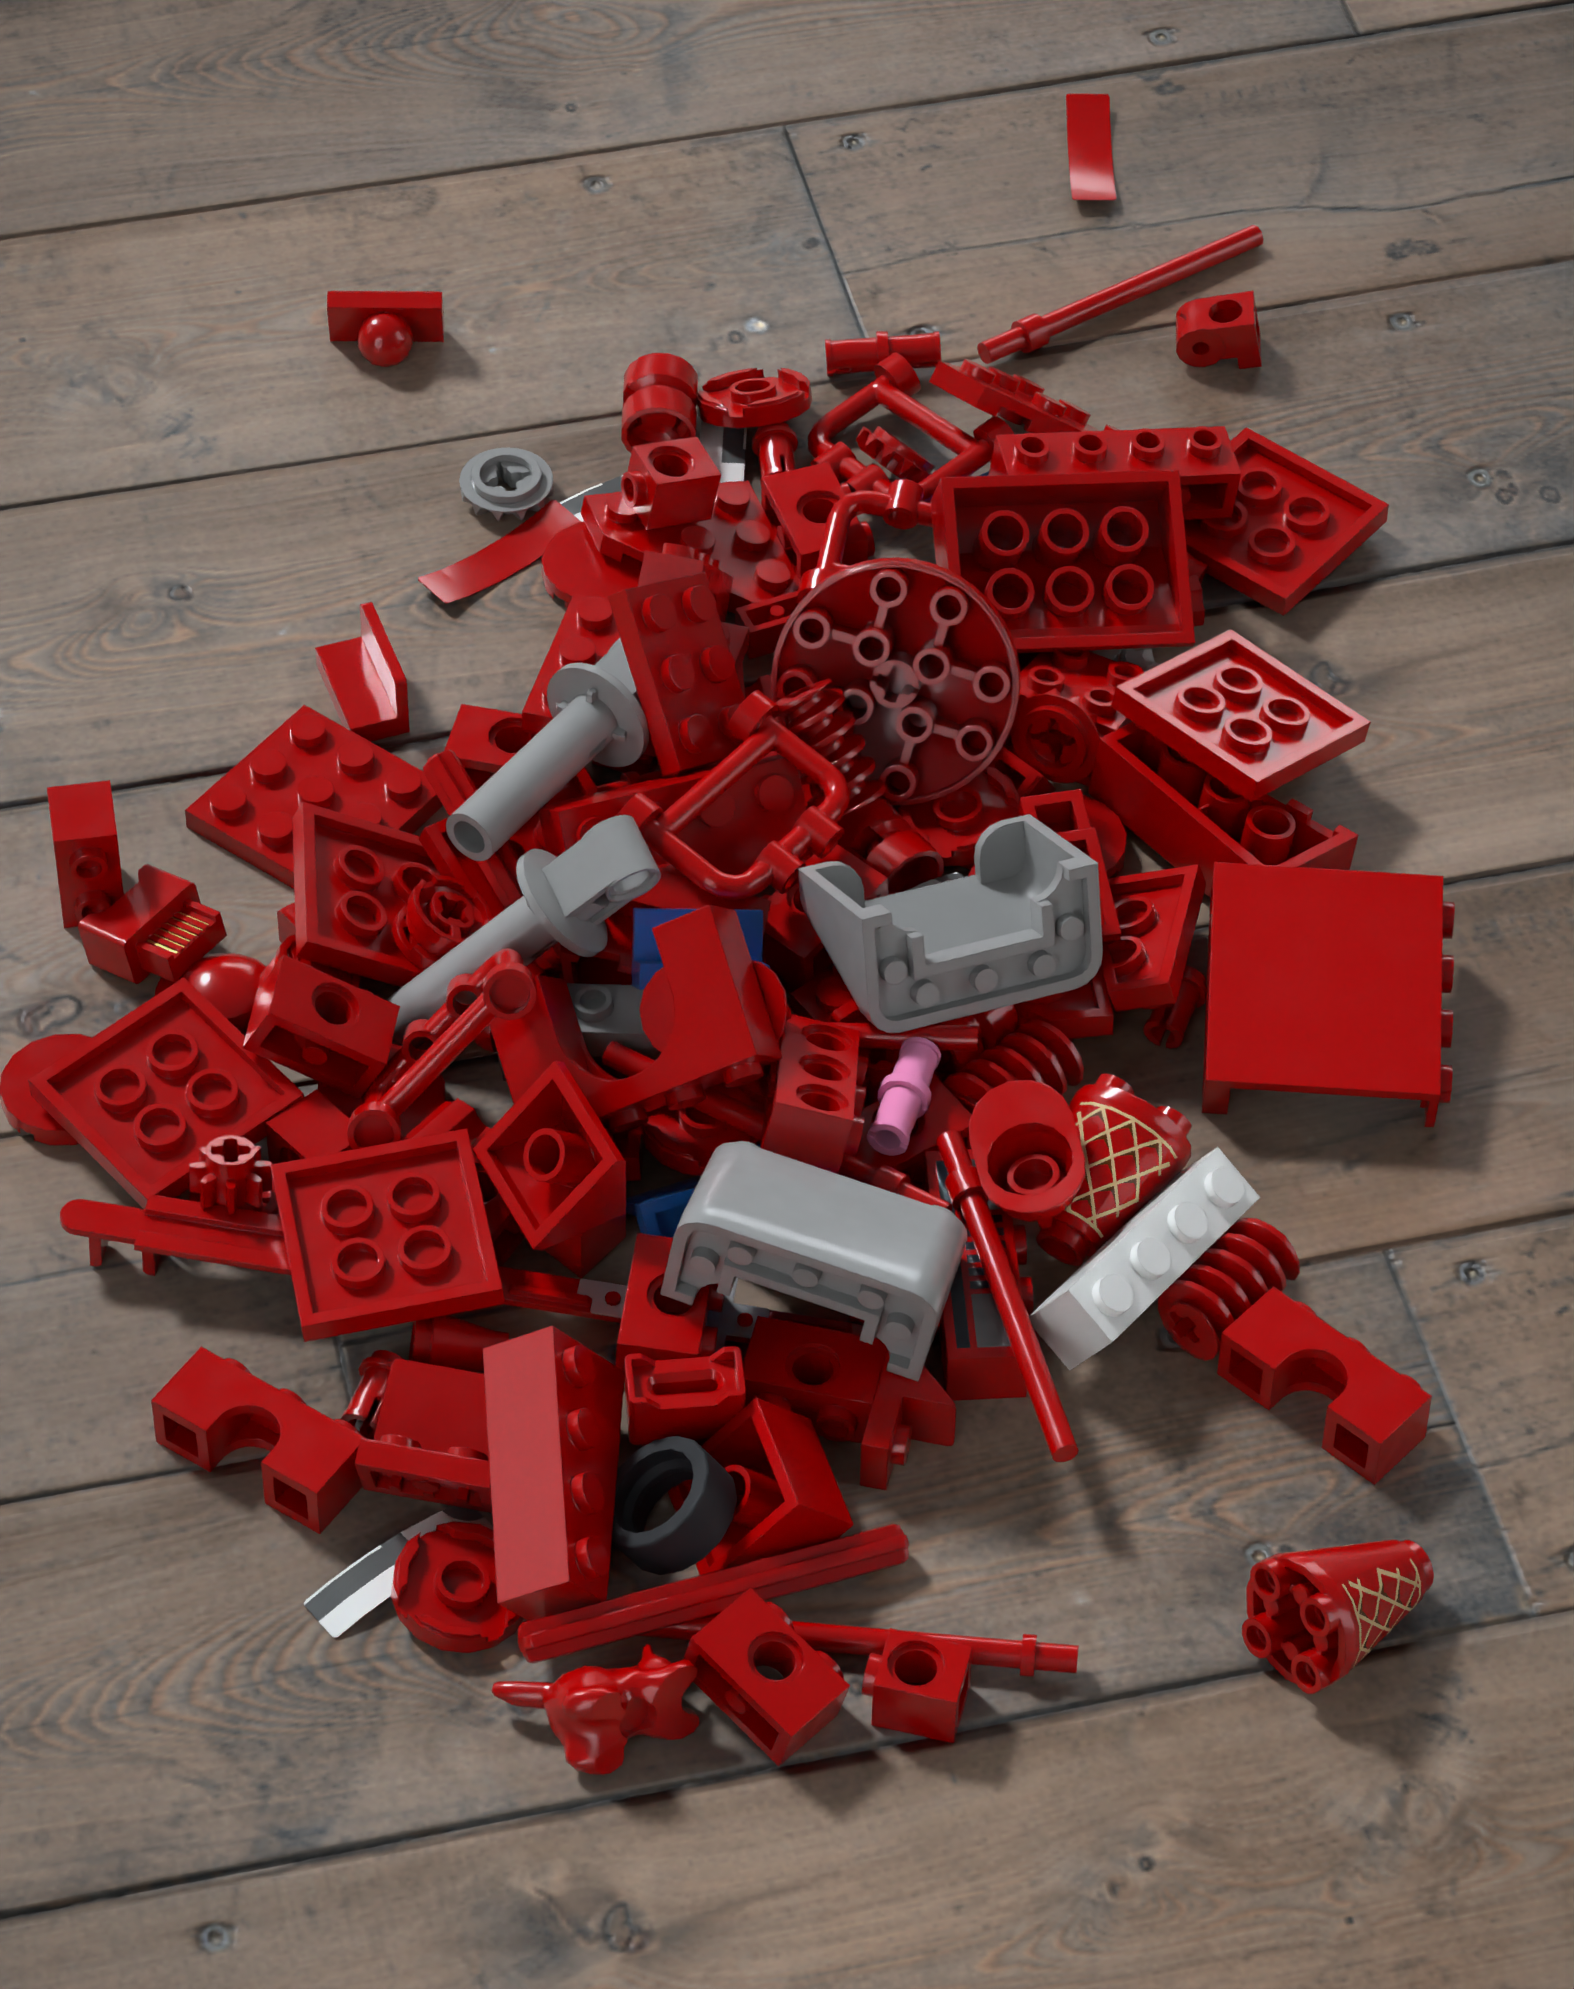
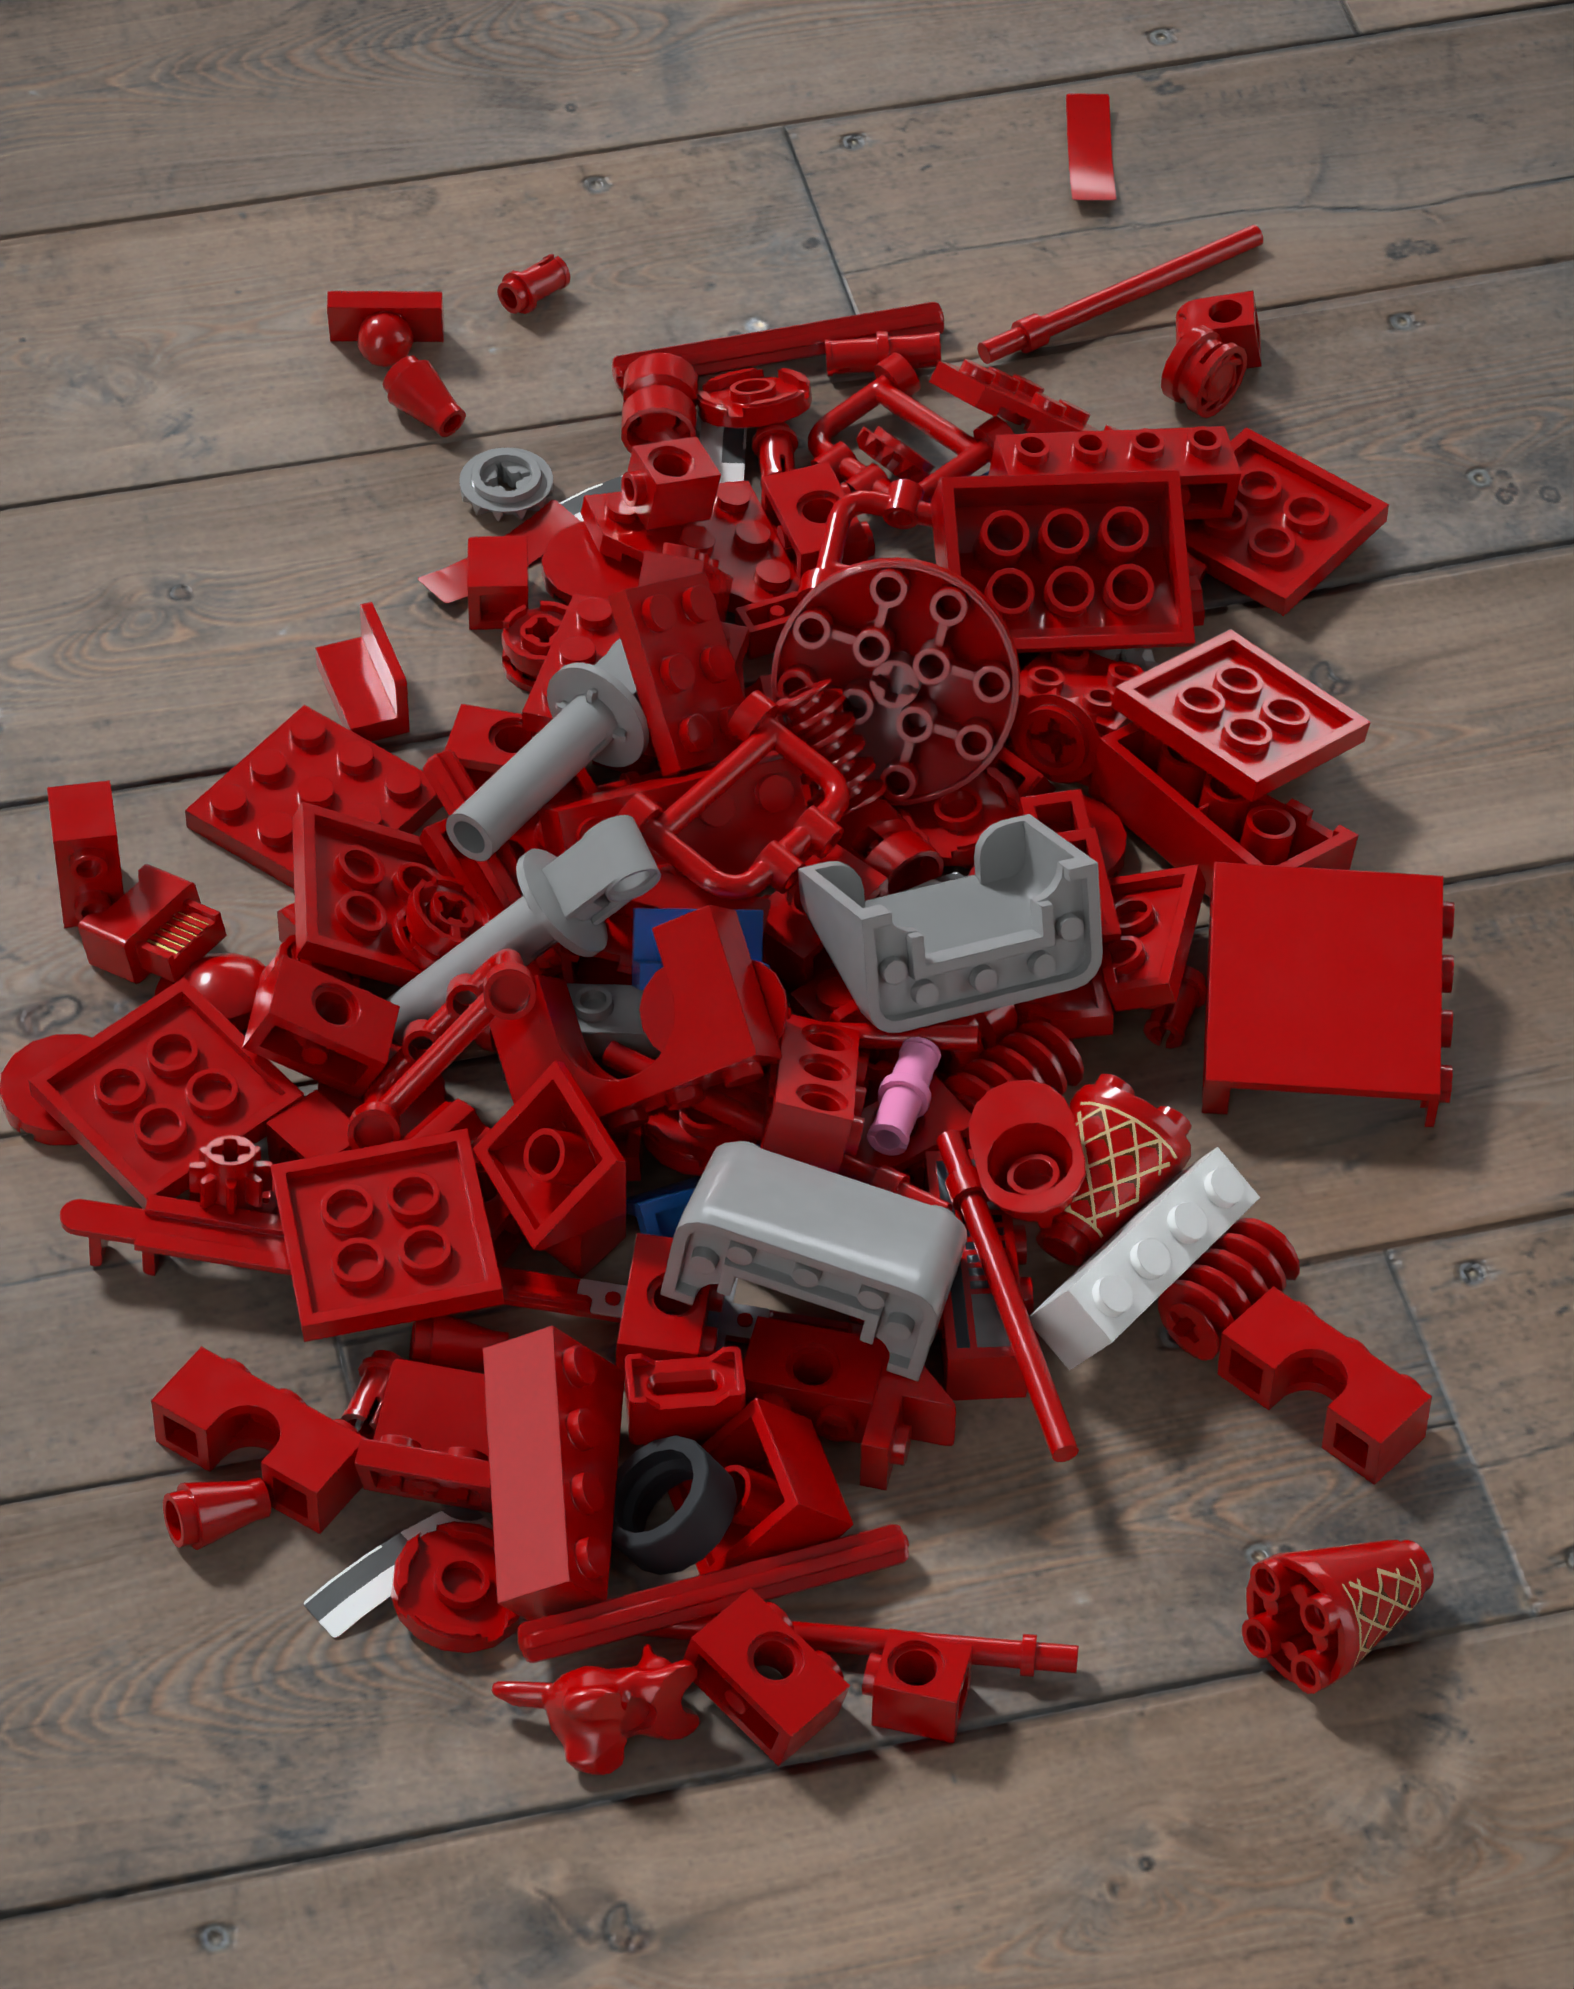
none -> red cone [163,1477,271,1550]
none -> red cone [383,355,466,437]
none -> red panel [467,536,529,630]
none -> red pin [497,254,570,314]
none -> red wheel [501,601,568,692]
none -> red axle [612,301,944,389]
none -> red wheel [1161,325,1247,418]

